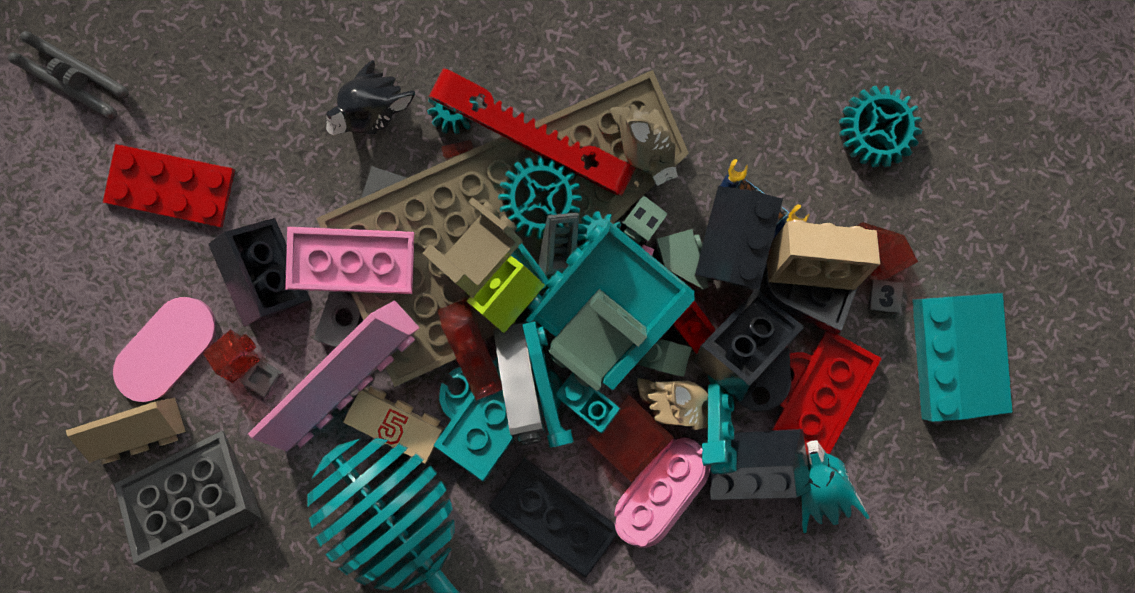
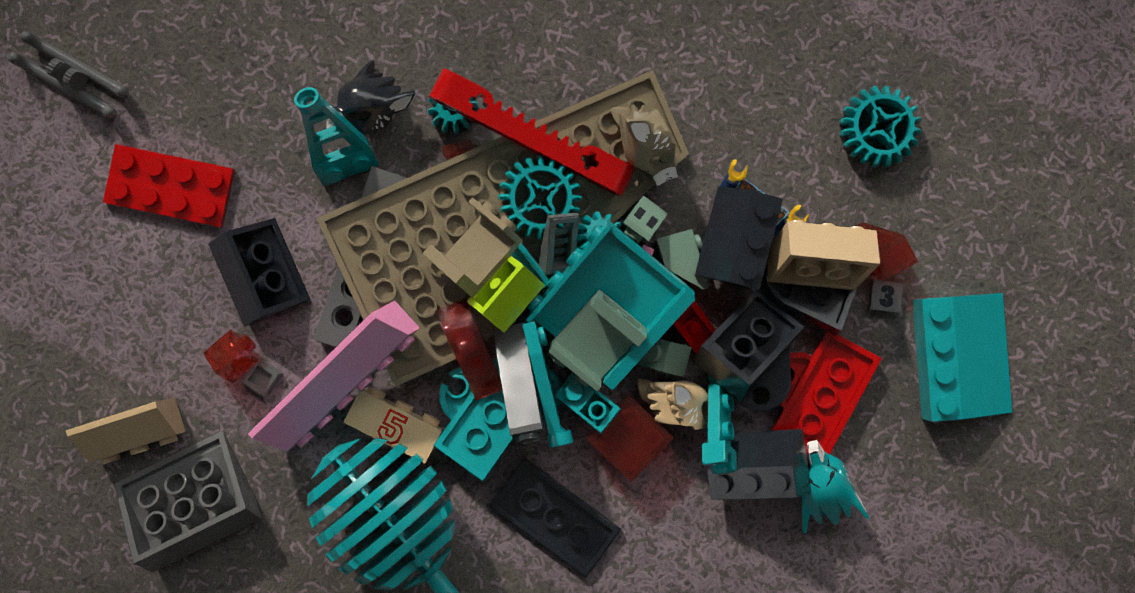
bright pink tile [113,297,216,402] -> none
bright pink tile [286,227,415,294] -> none
bright pink tile [614,438,710,548] -> none
none -> teal plate [294,87,379,187]

